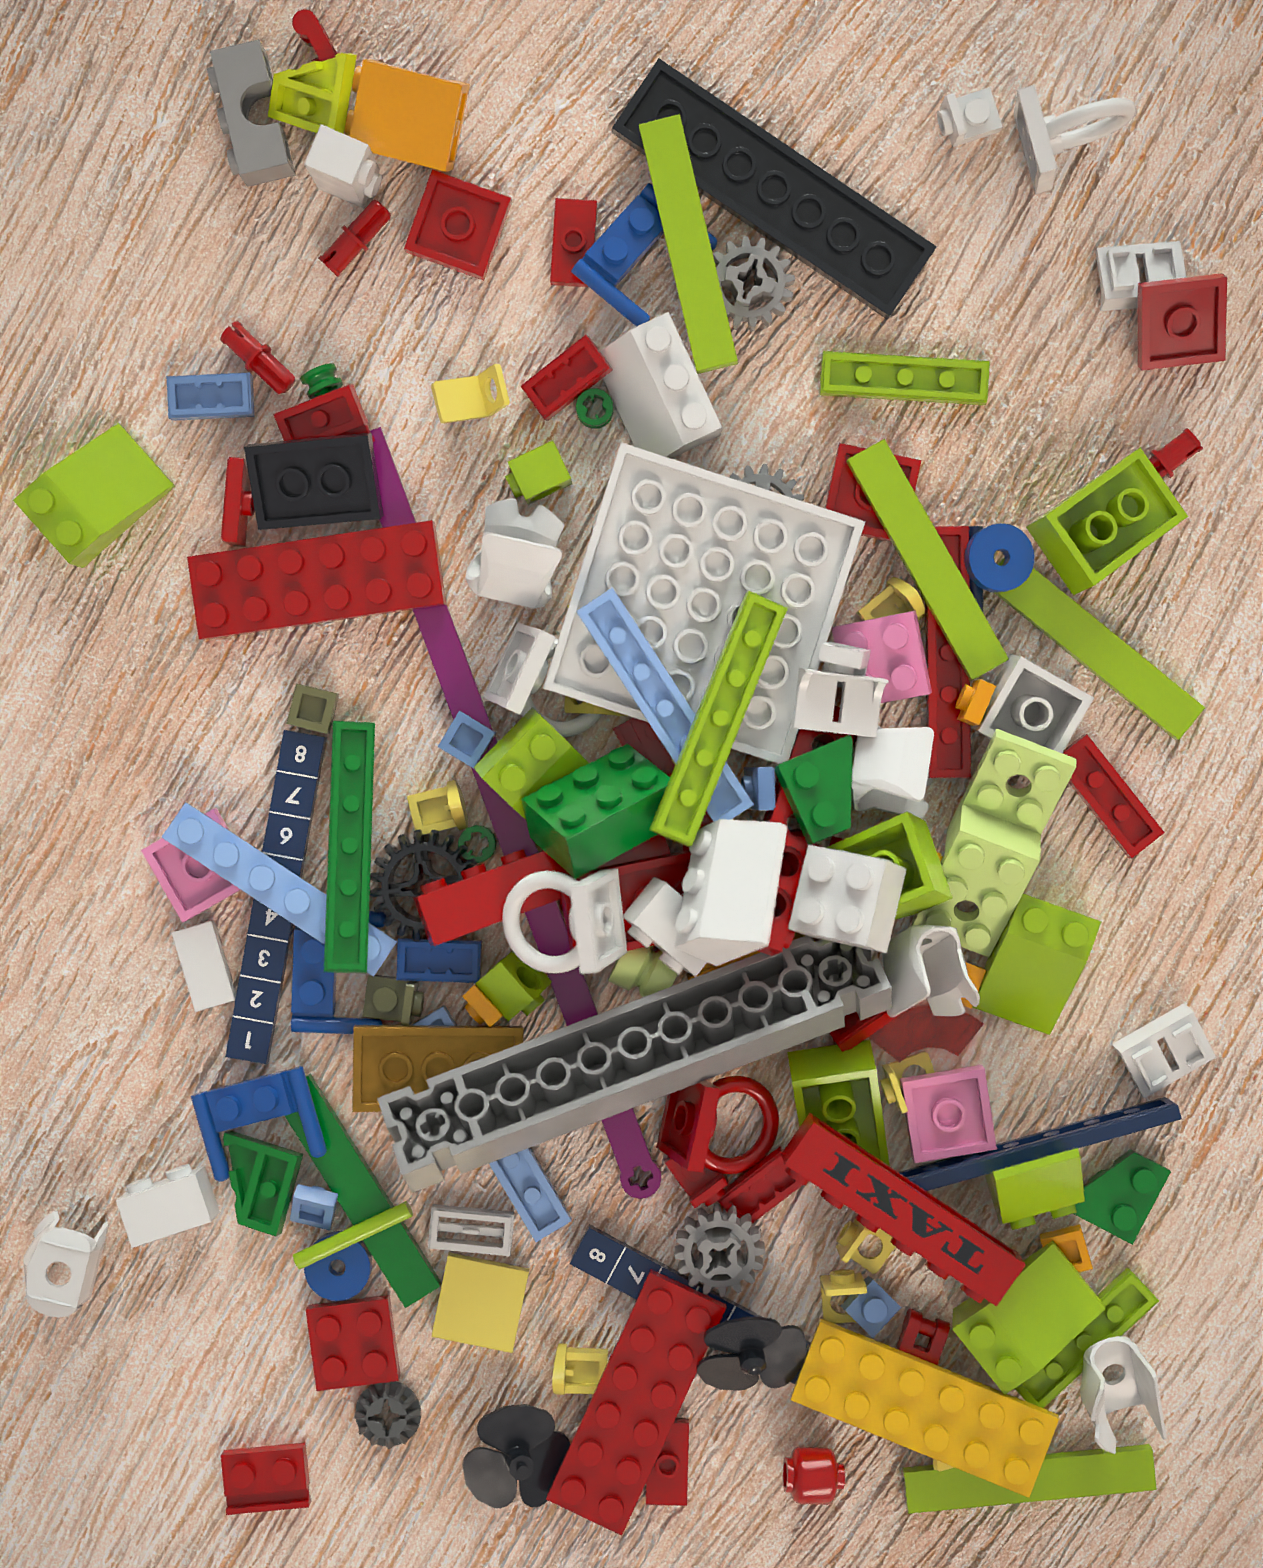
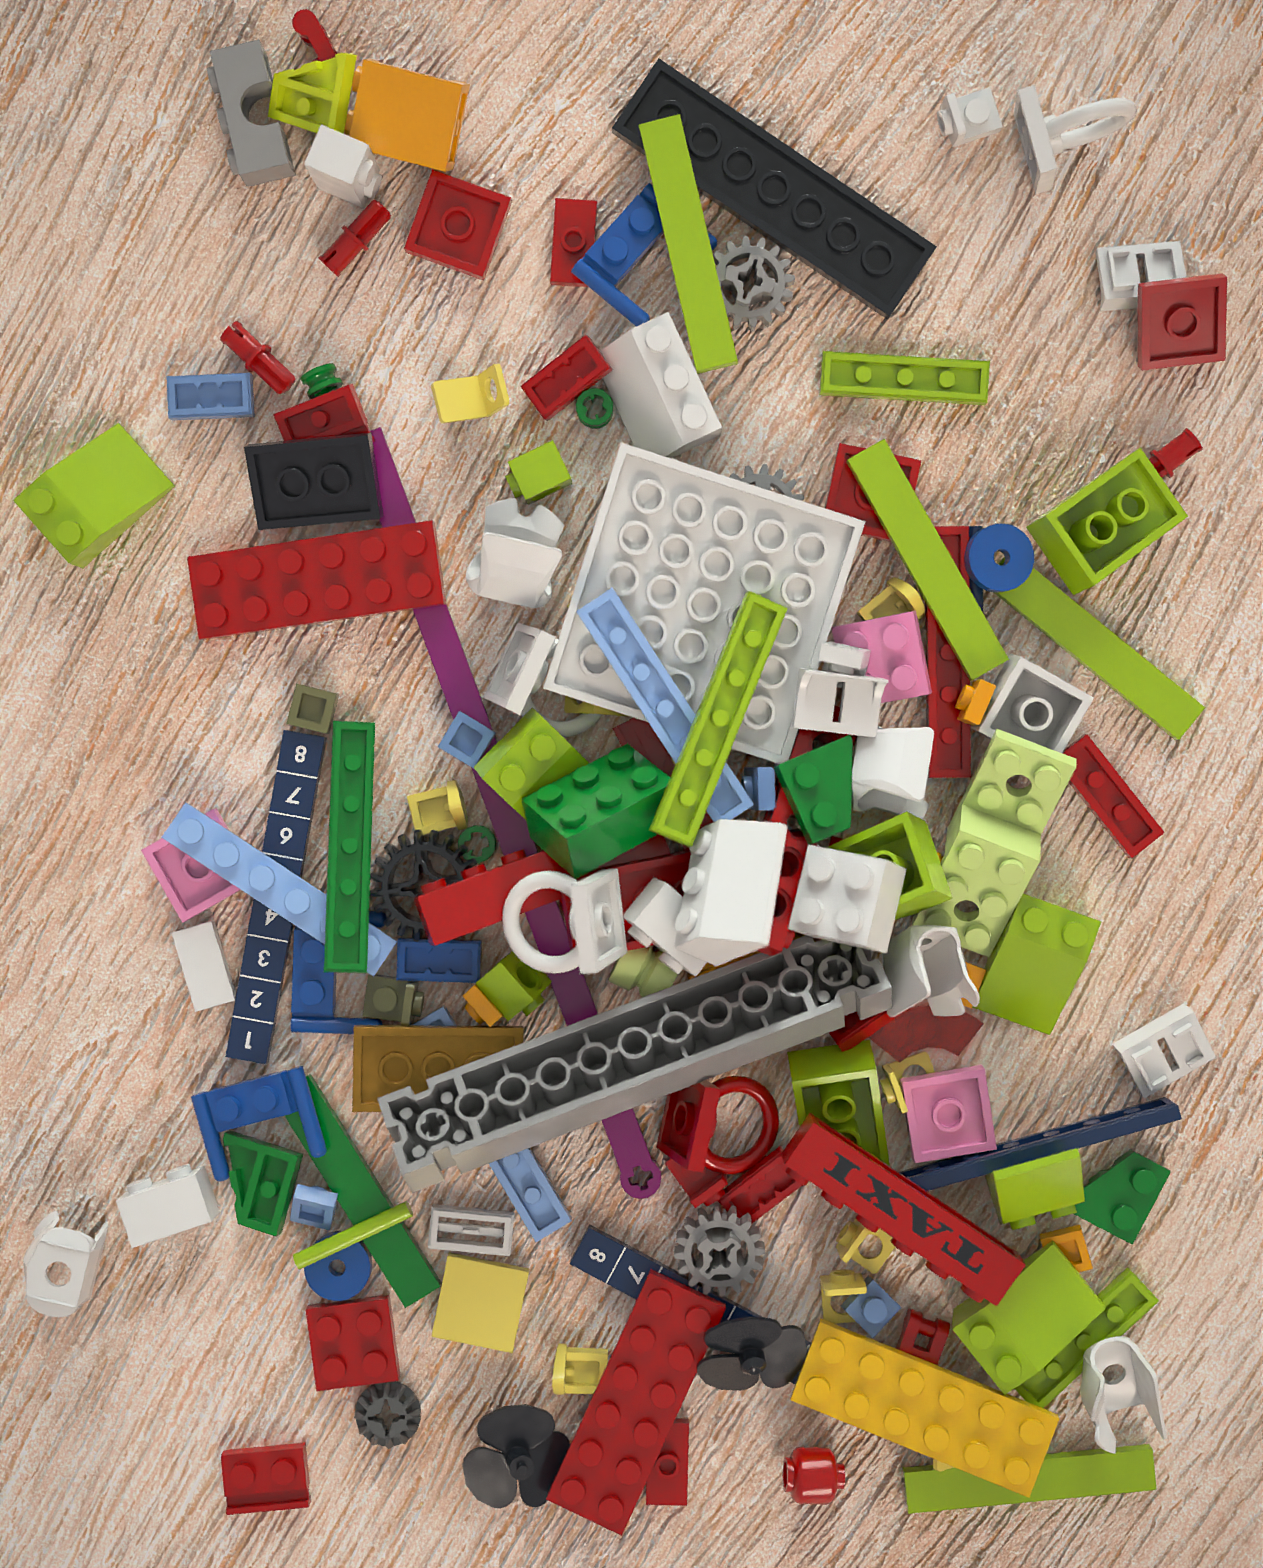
red plate [221,457,255,547] -> none

